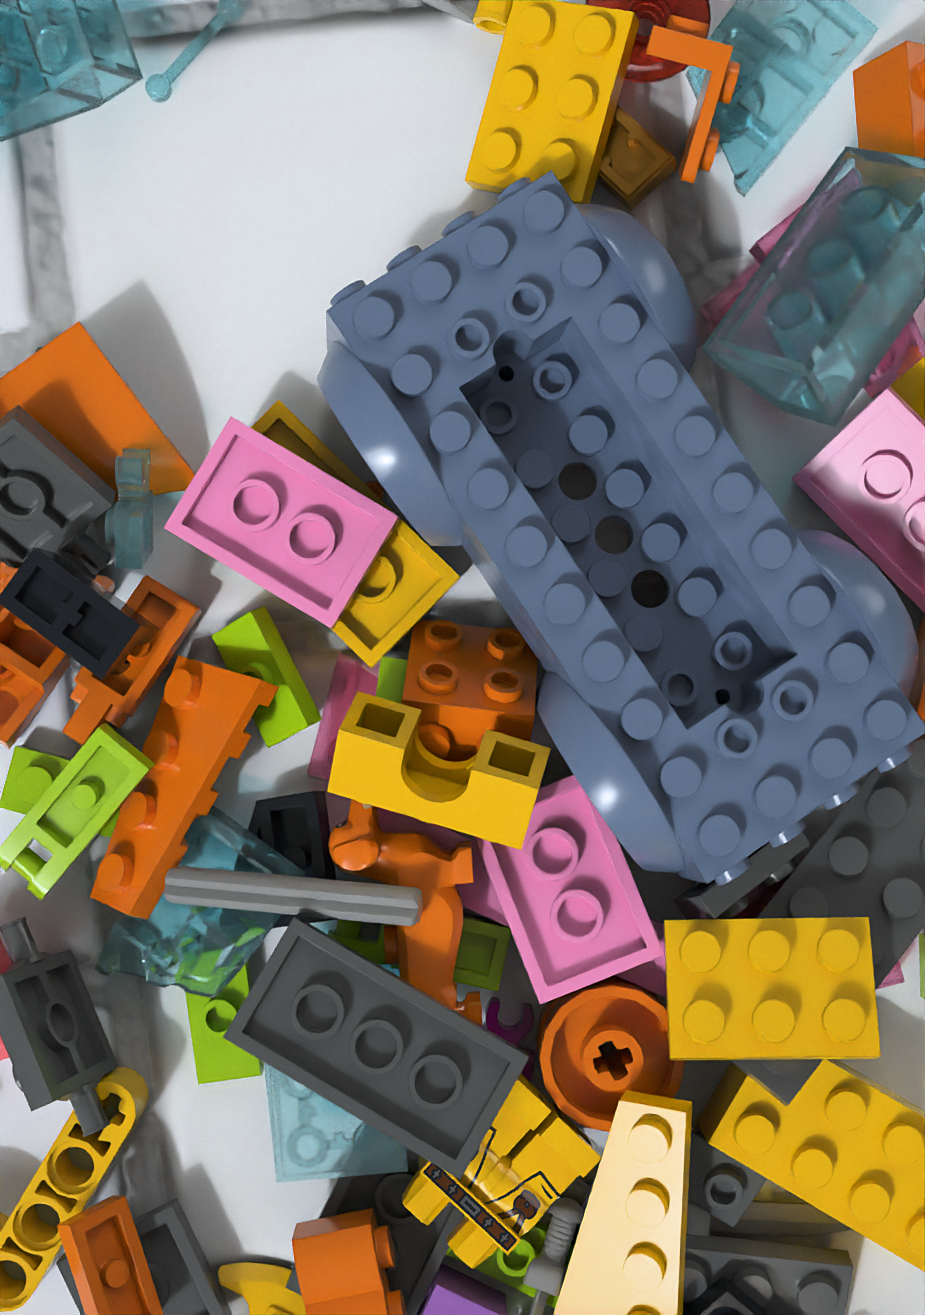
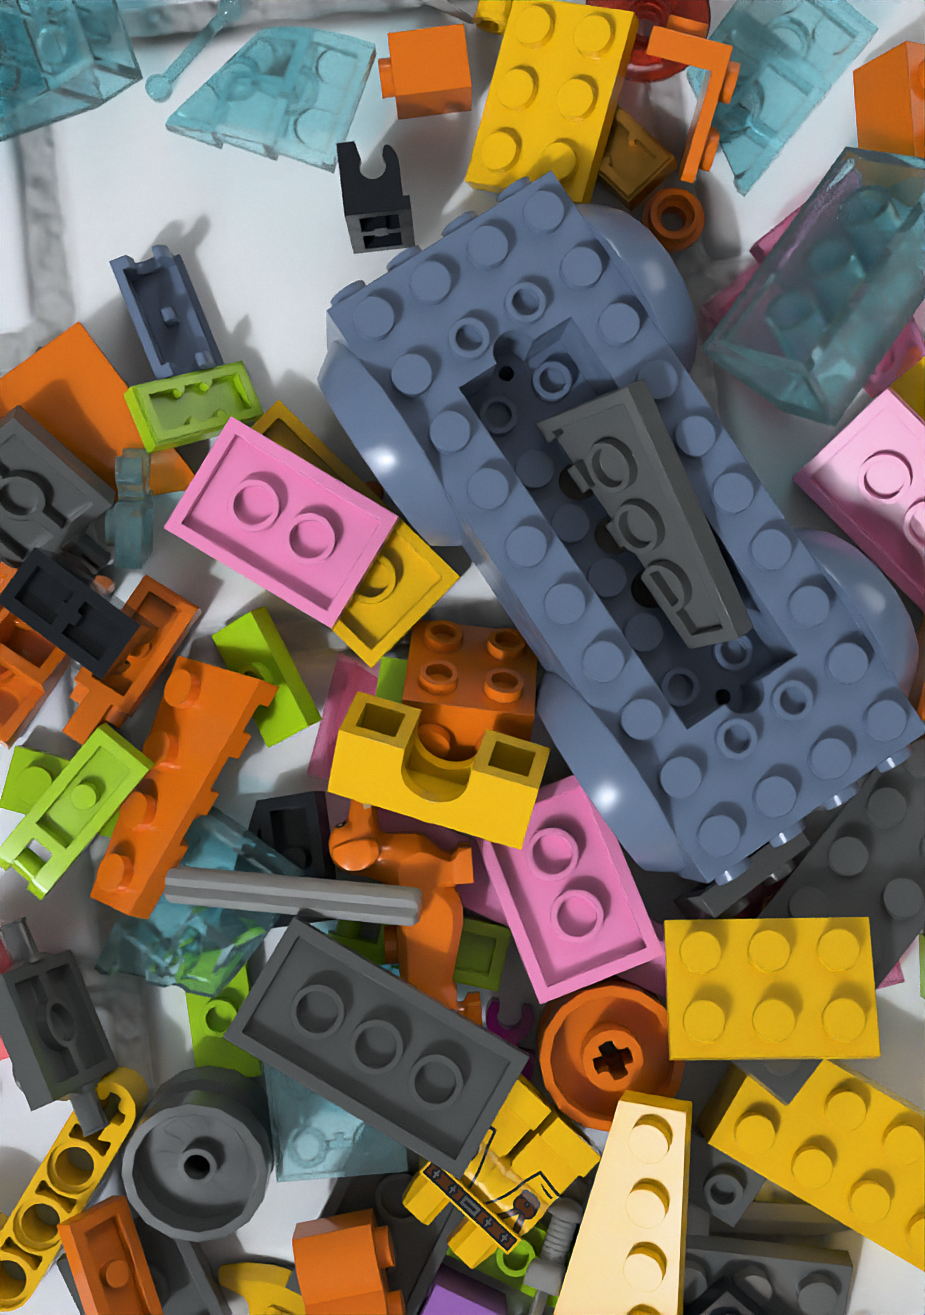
none -> sand blue hinge [109,245,224,380]
none -> dark grey wheel [121,1065,282,1242]
none -> lime plate [123,360,264,454]
none -> clear light blue slope [165,26,377,173]
none -> black hinge [336,141,415,254]
none -> orange brick [378,23,472,120]
none -> dark grey wing [536,378,754,649]
none -> orange plate [641,187,705,252]

